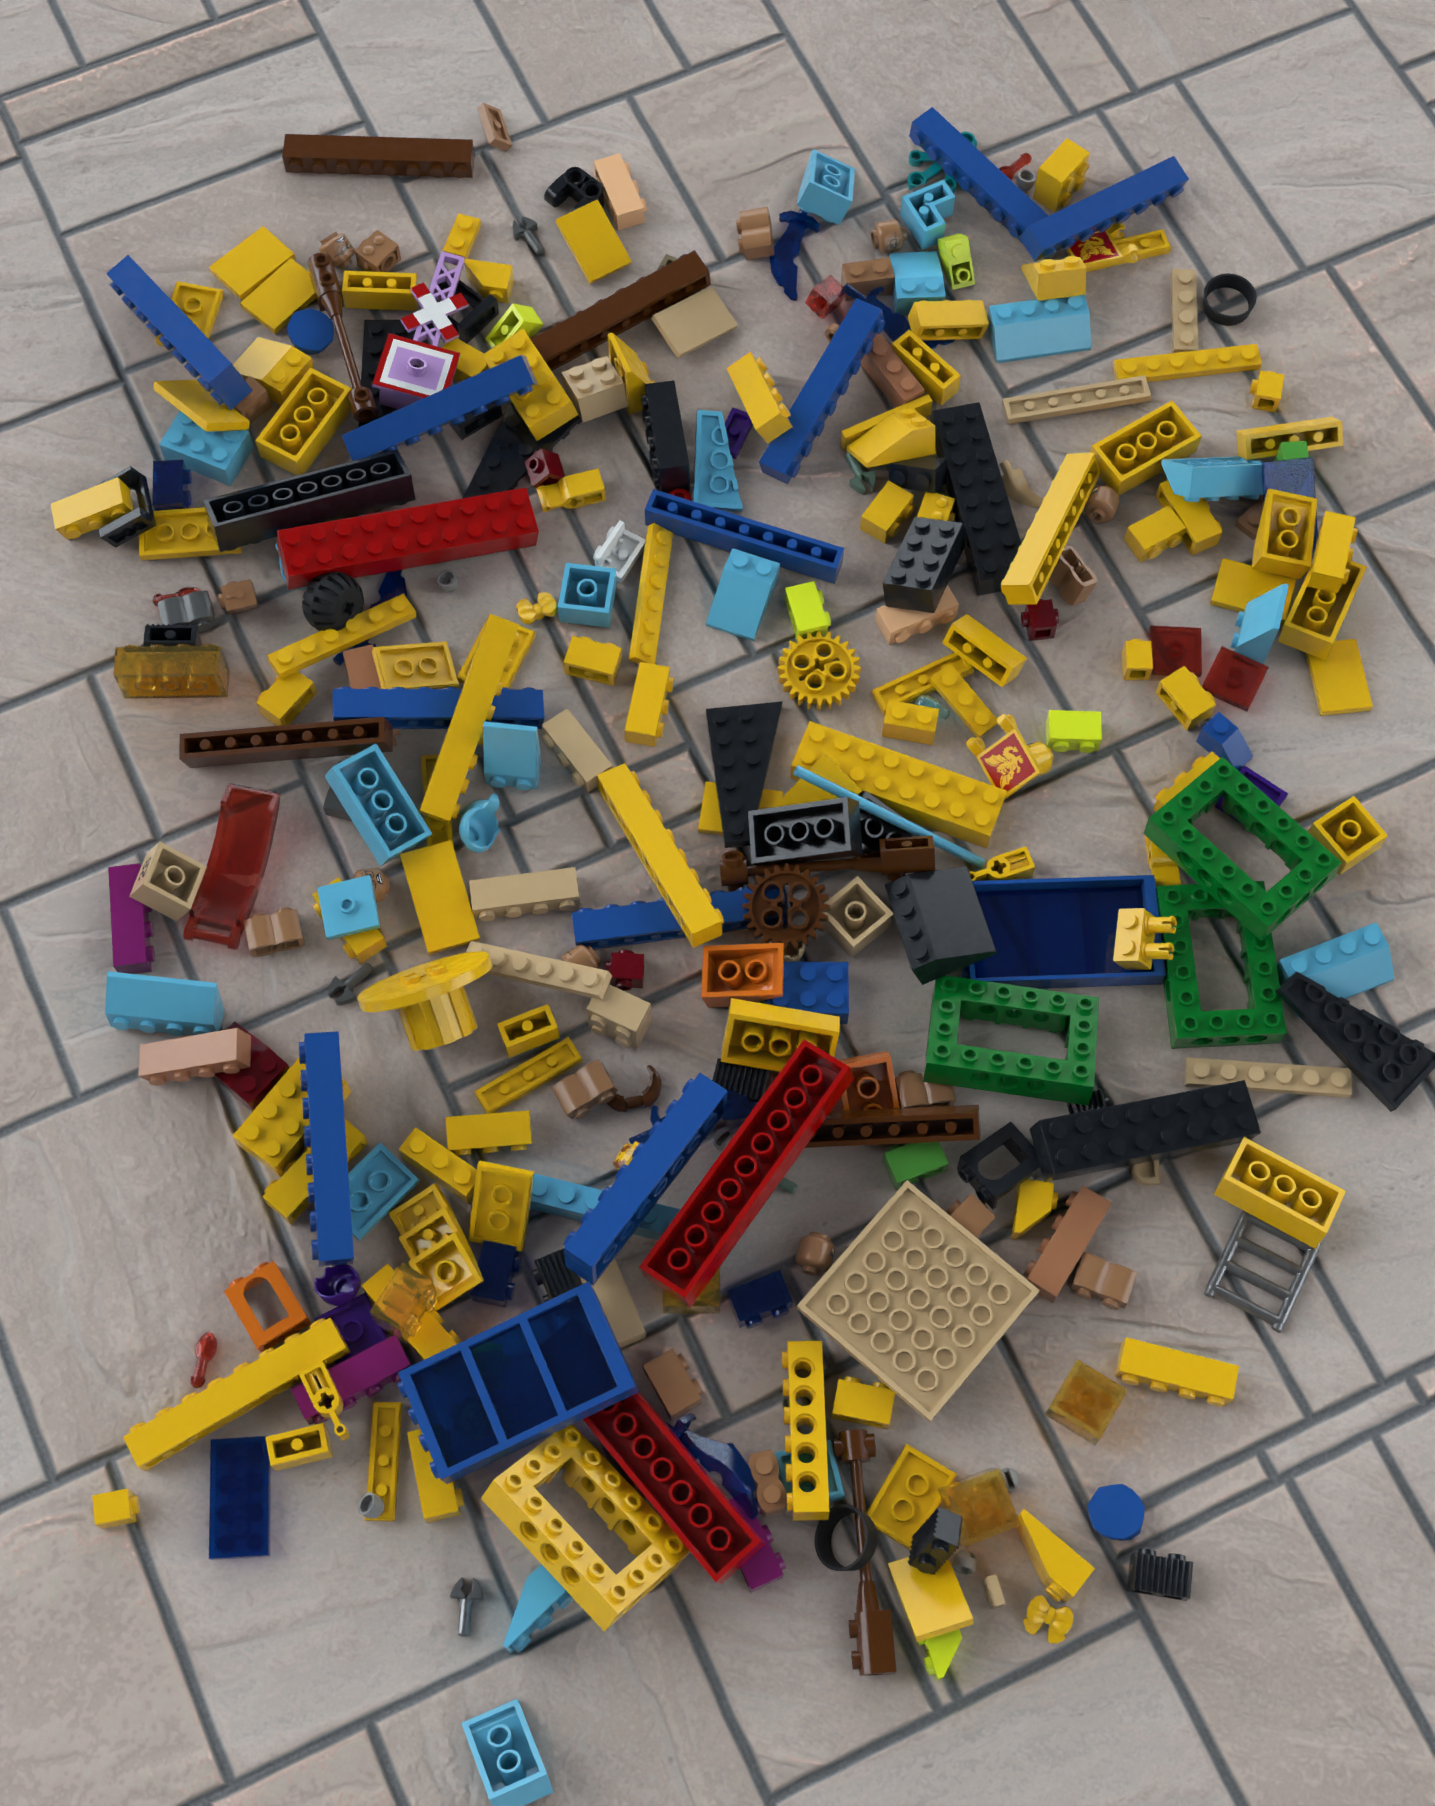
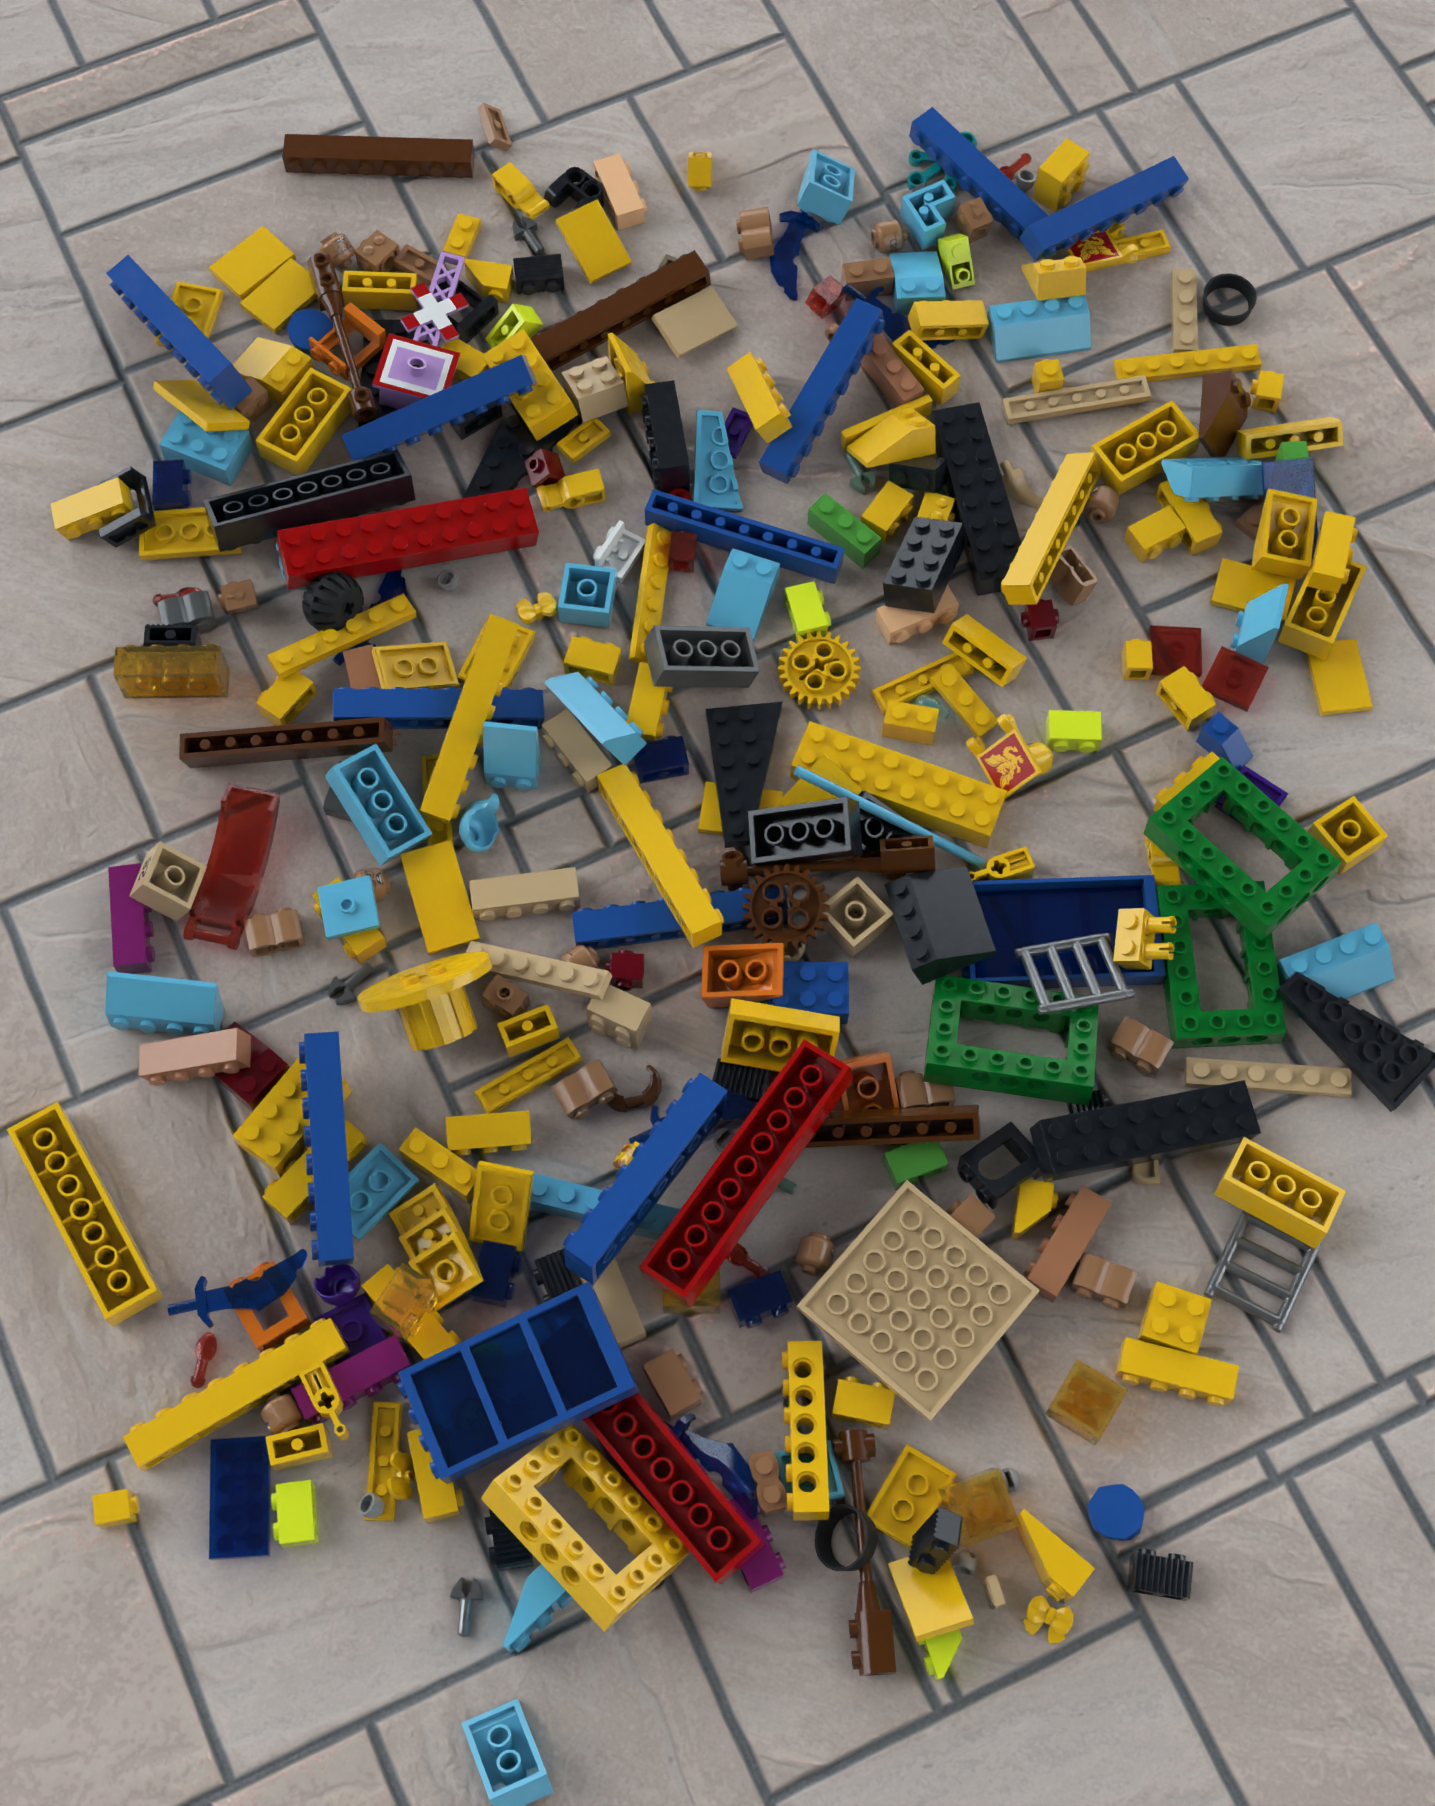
none -> yellow brick [6,1102,164,1327]
none -> clear blue sword [167,1249,308,1328]
none -> medium nougat head [261,1392,304,1435]
none -> neon yellow brick [271,1480,319,1548]
none -> orange panel [309,302,387,381]
none -> yellow piece [387,1451,415,1500]
none -> medium nougat plate [393,244,447,286]
none -> medium nougat head [481,974,531,1020]
none -> black brick [485,1509,534,1571]
none -> yellow piece [492,162,550,220]
none -> black brick [513,253,565,295]
none -> medium azure slope [544,672,647,765]
none -> yellow plate [557,418,610,464]
none -> clear blue brick [632,735,689,784]
none -> dark grey brick [644,625,760,688]
none -> clear red brick [668,531,697,573]
none -> yellow slope [688,152,712,191]
none -> clear red piece [726,1243,770,1281]
none -> bright green brick [807,493,882,569]
none -> medium nougat head [953,196,993,243]
none -> flat silver bar [1014,933,1135,1015]
none -> yellow brick [1031,359,1064,393]
none -> medium nougat brick [1107,1016,1174,1075]
none -> yellow brick [1137,1281,1212,1355]
none -> reddish brown slope [1198,370,1251,457]

